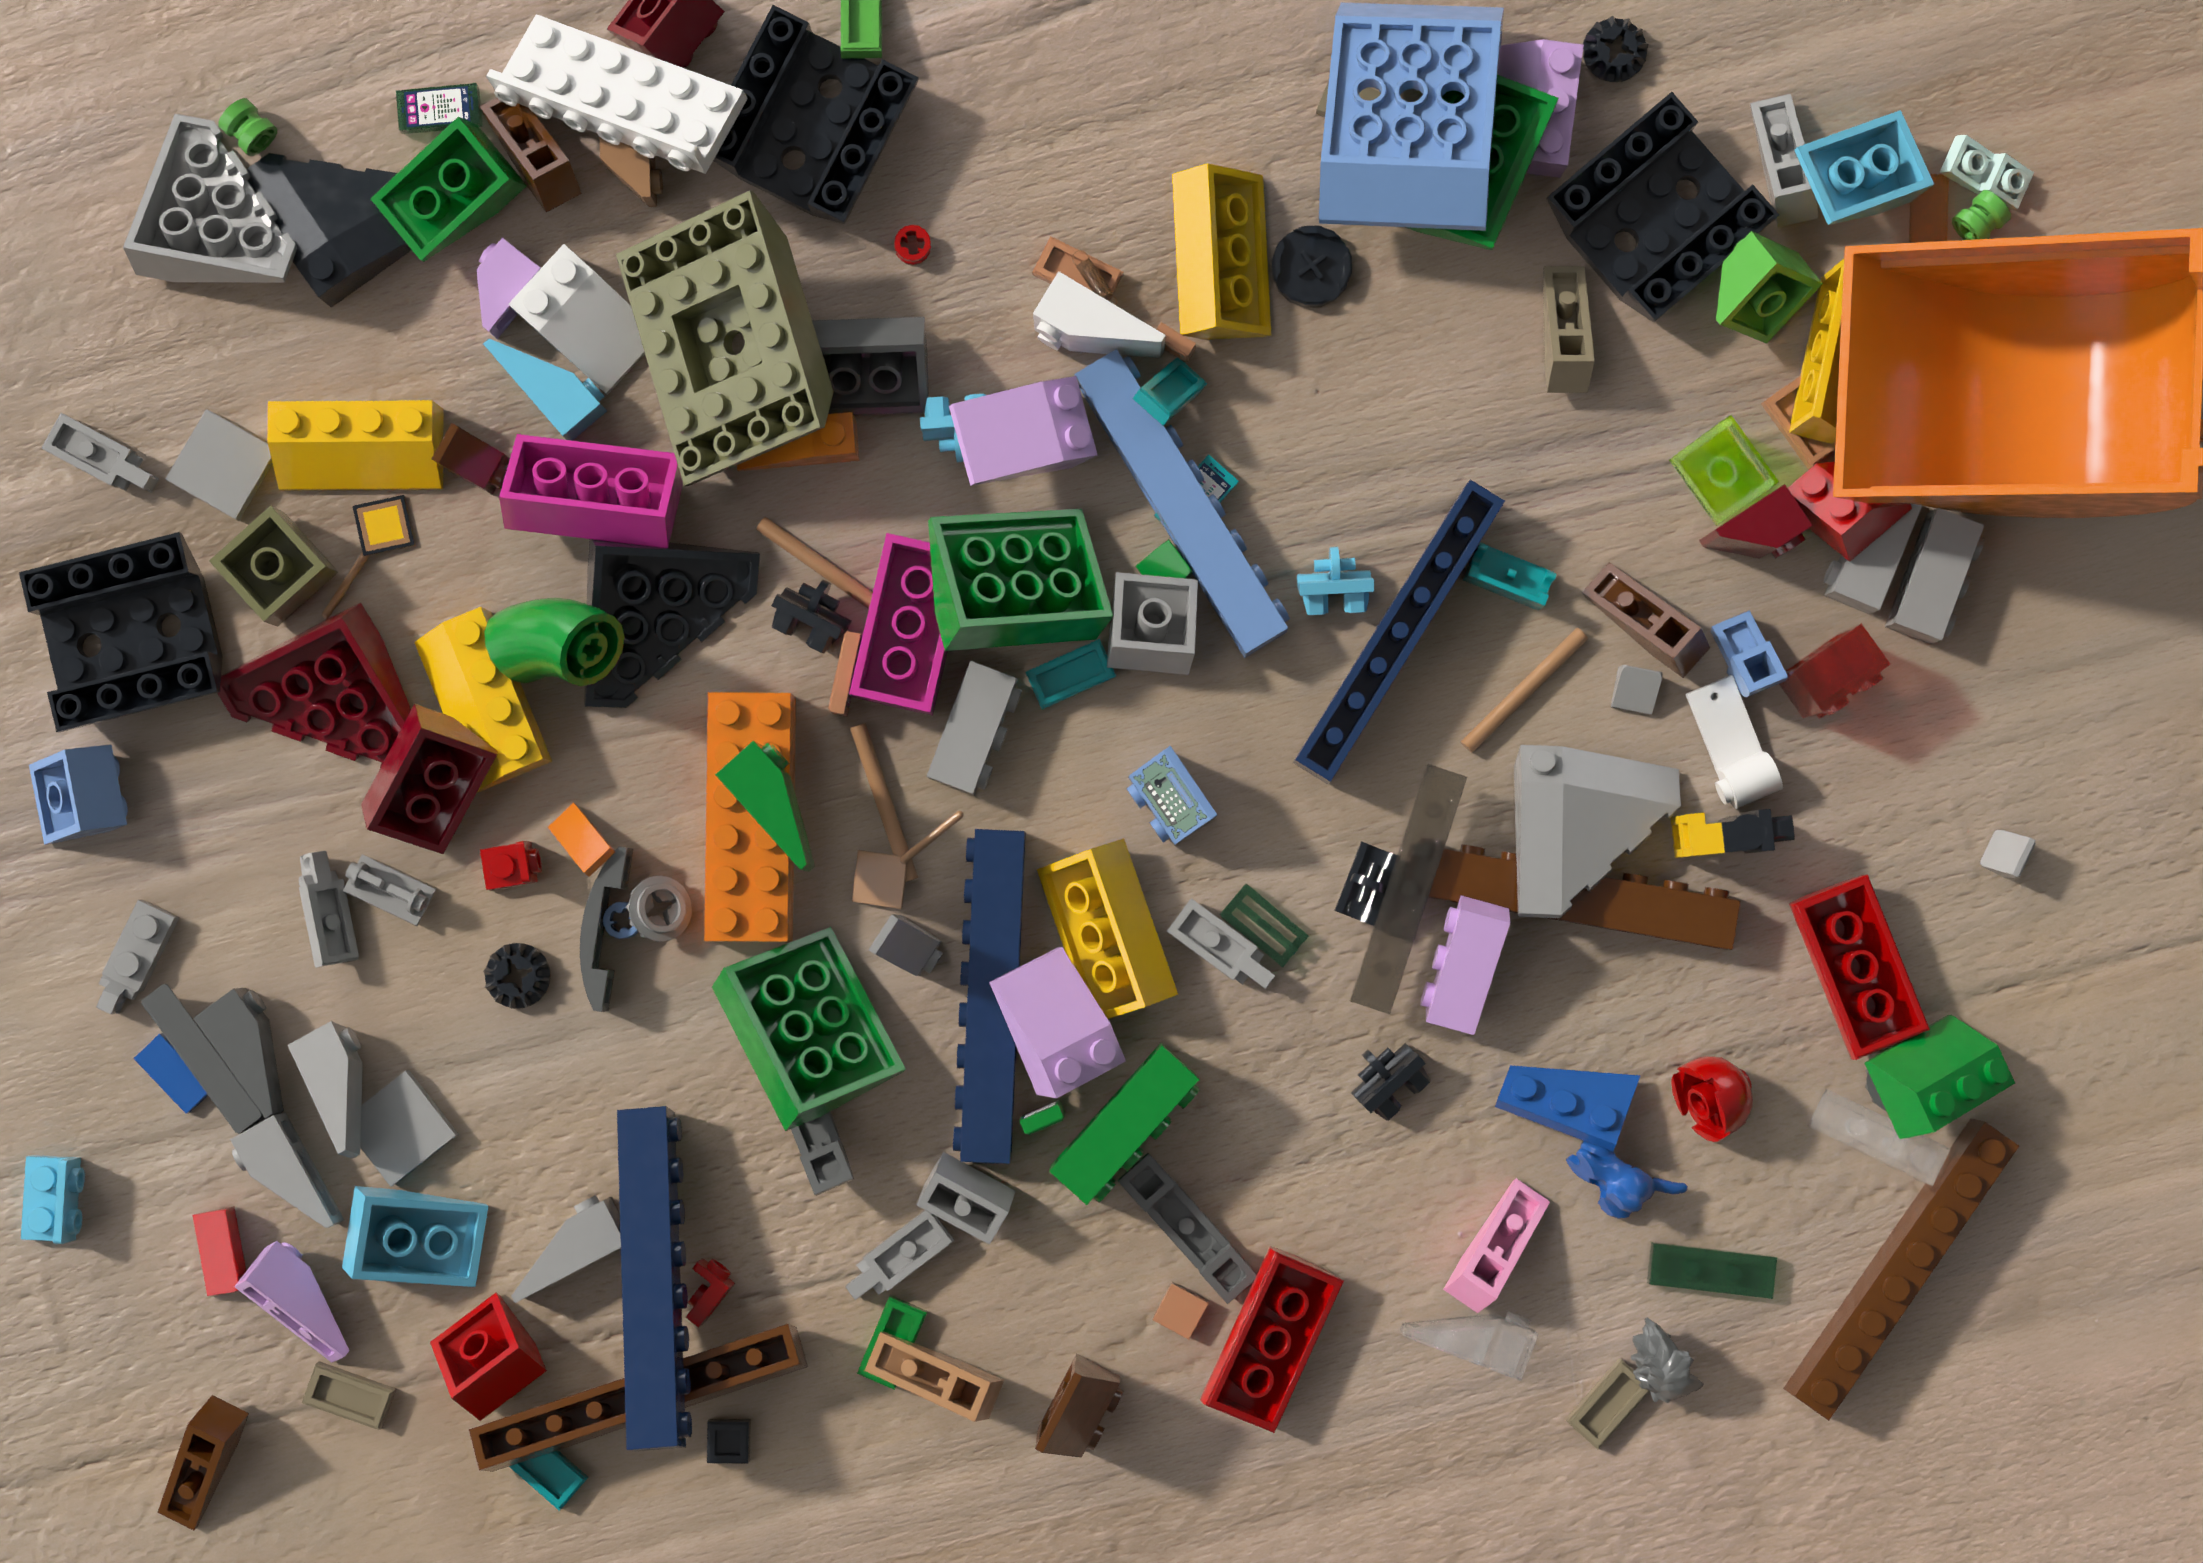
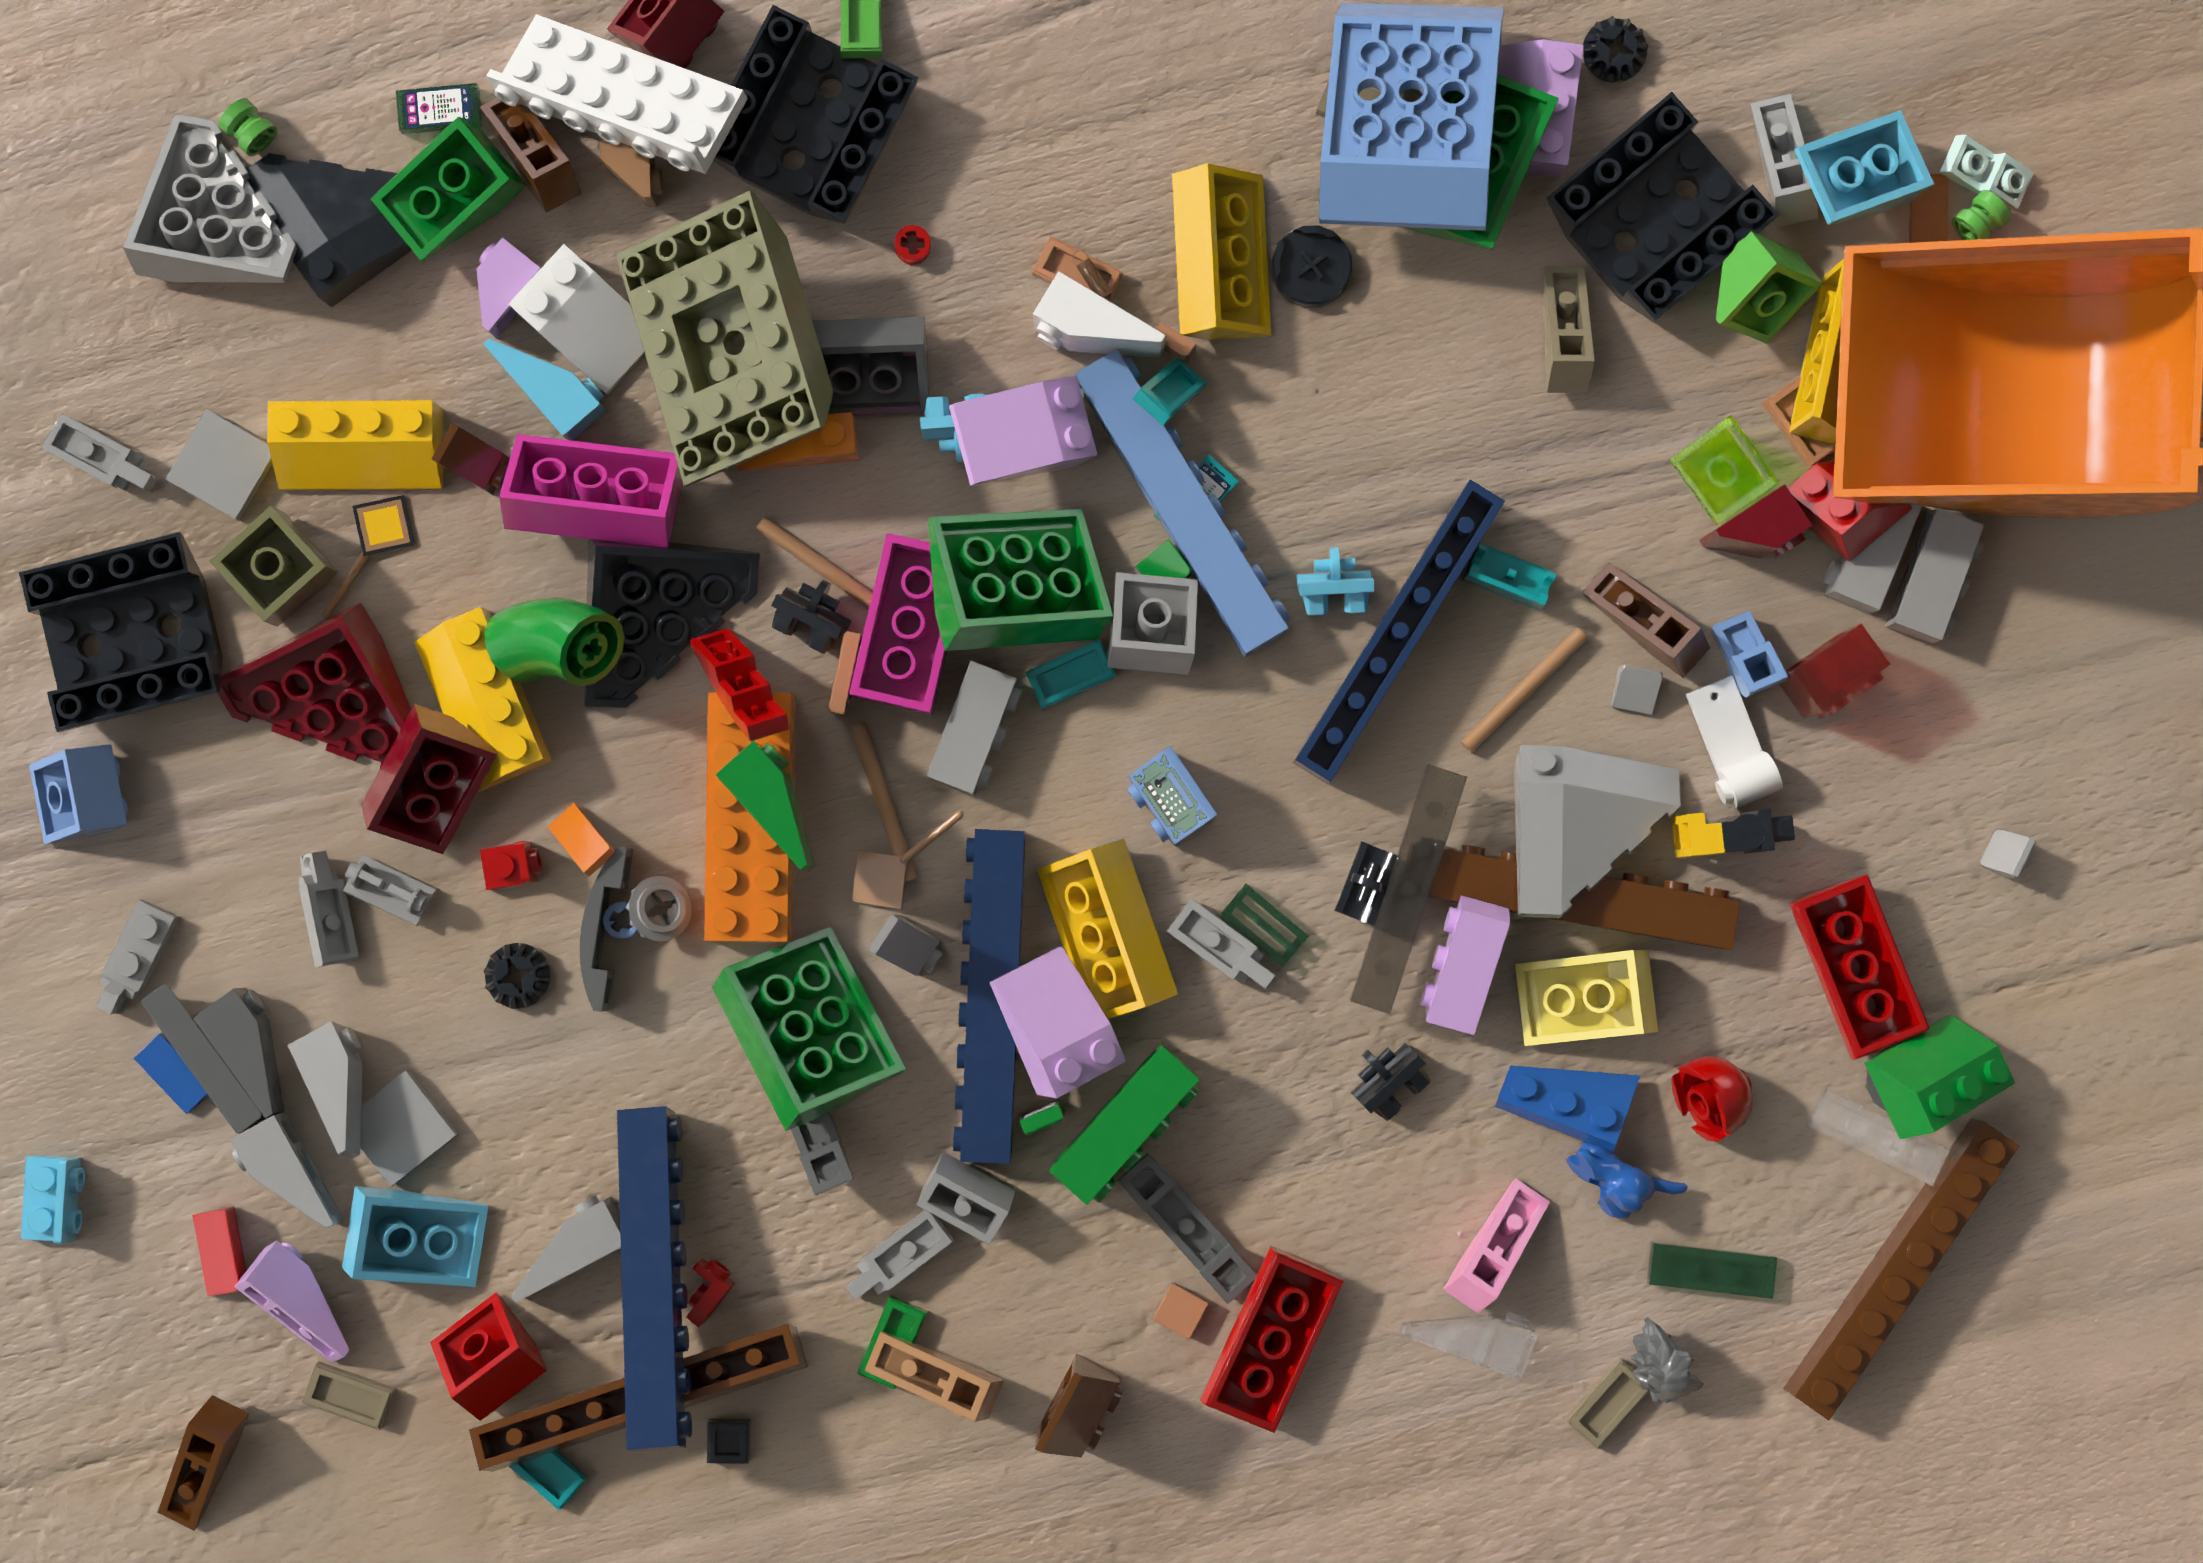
none -> red slope [690,628,790,742]
none -> light yellow slope [1515,950,1658,1046]

